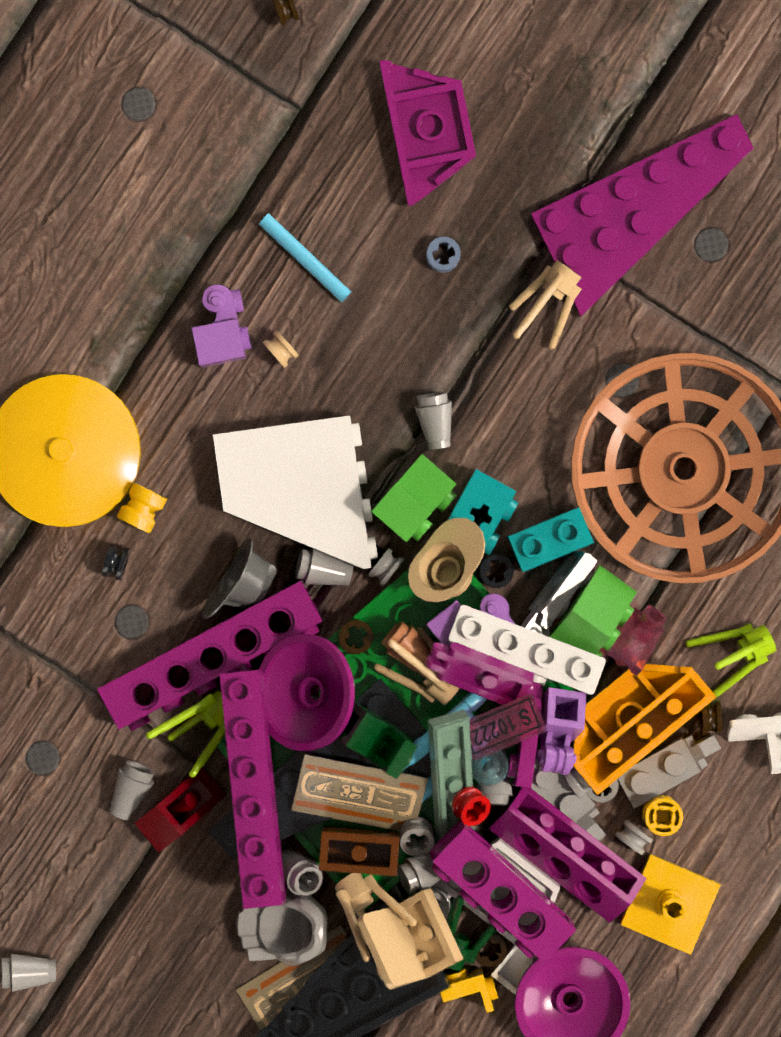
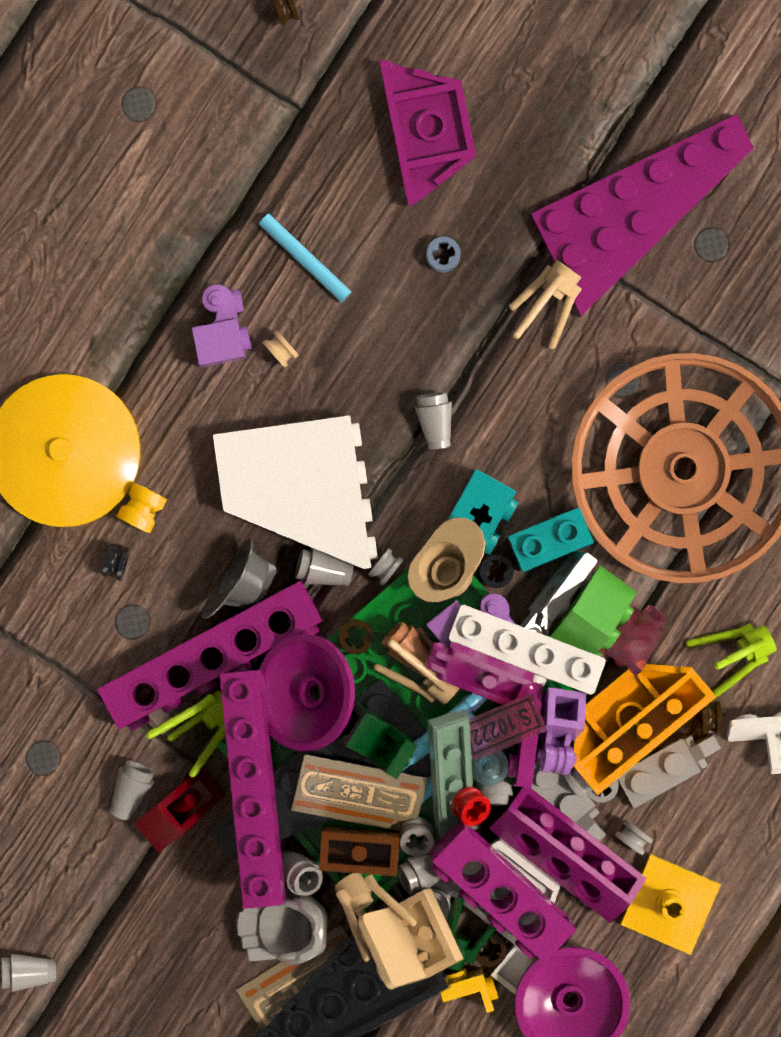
bright green brick [371,454,457,542] -> none
yellow wheel [642,794,683,836] -> none

